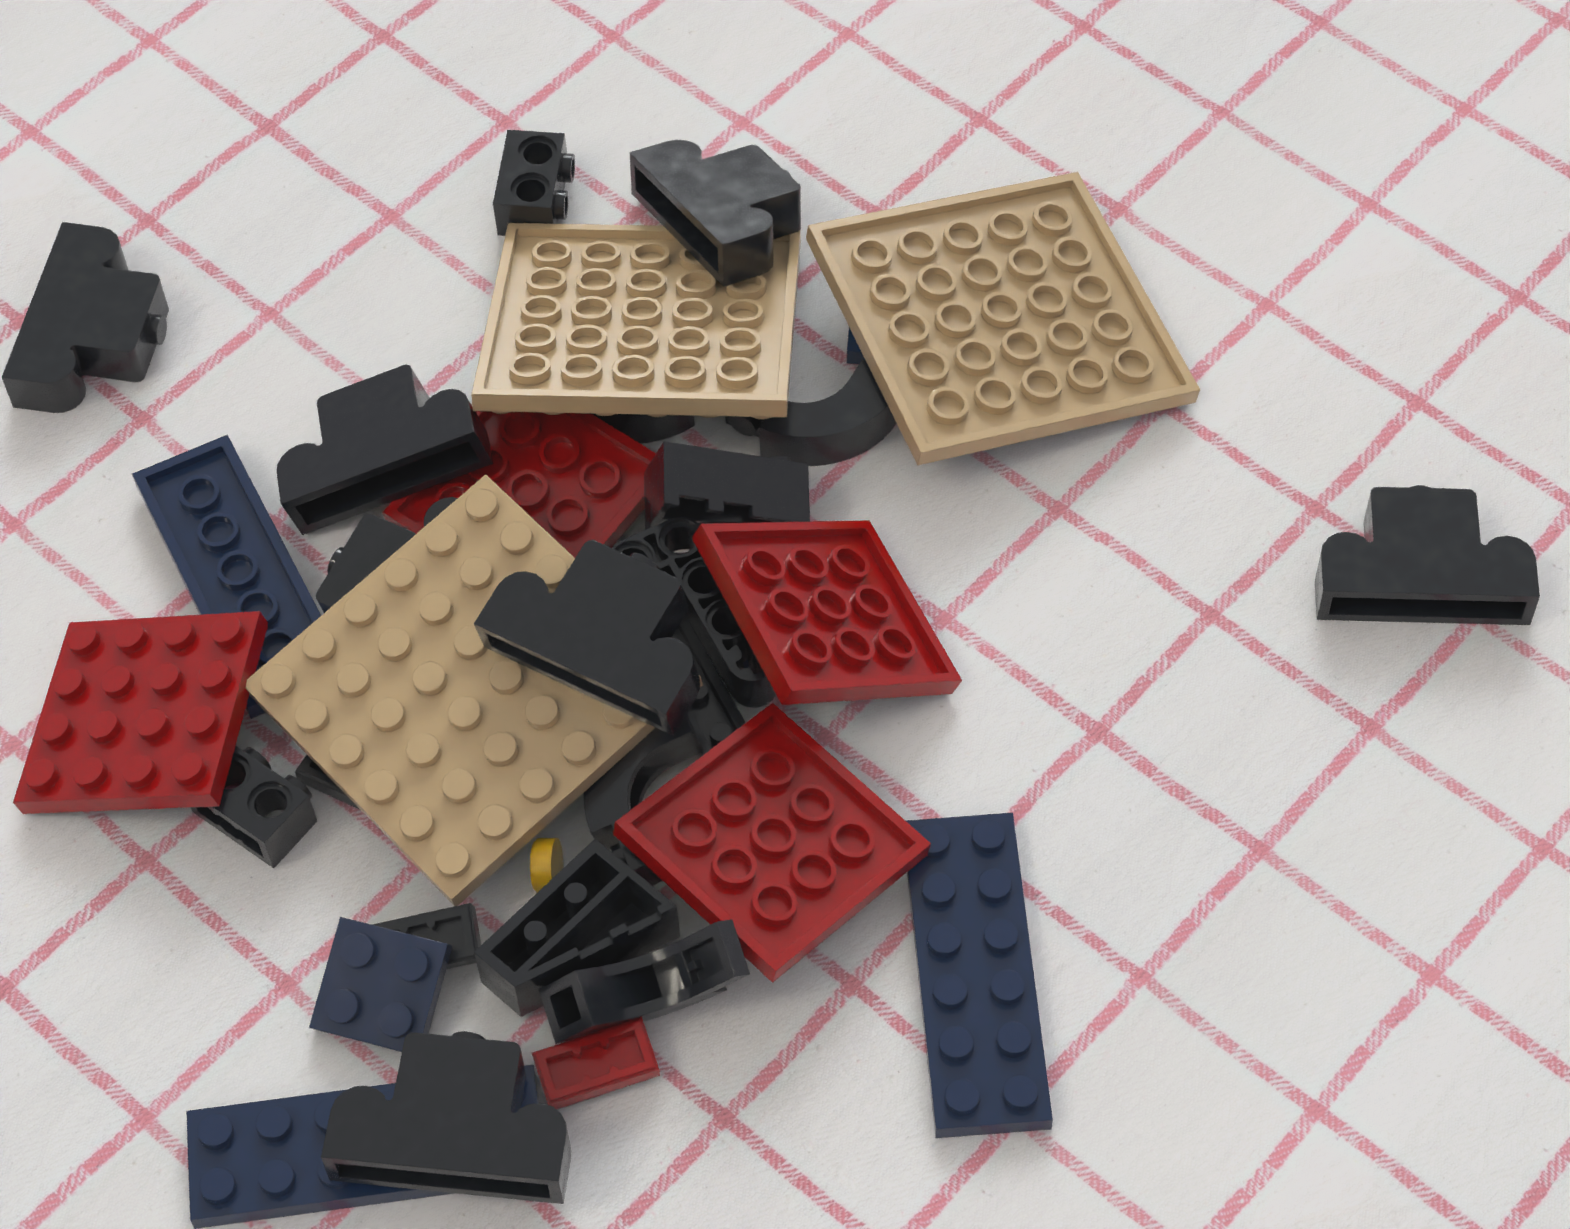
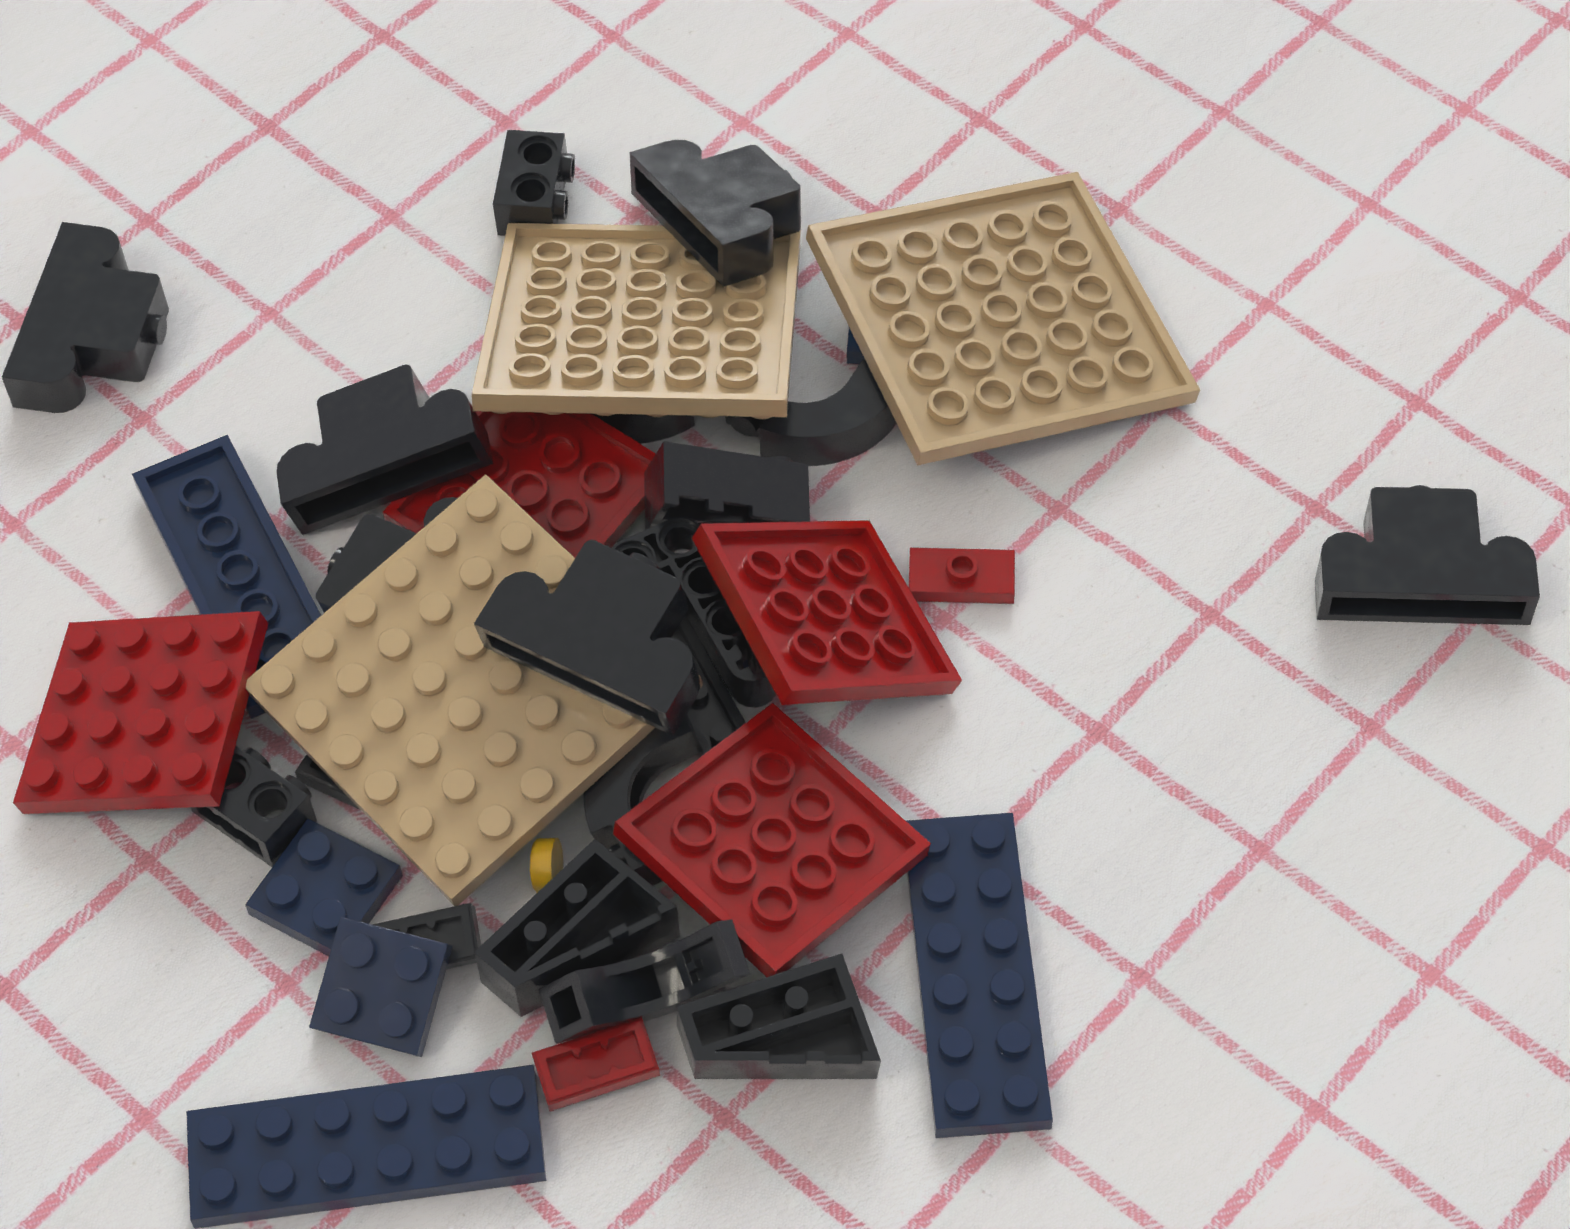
black brick [321,1031,571,1204] -> none
none -> dark blue plate [245,819,403,956]
none -> black wedge [676,953,881,1079]
none -> red plate [909,547,1015,604]

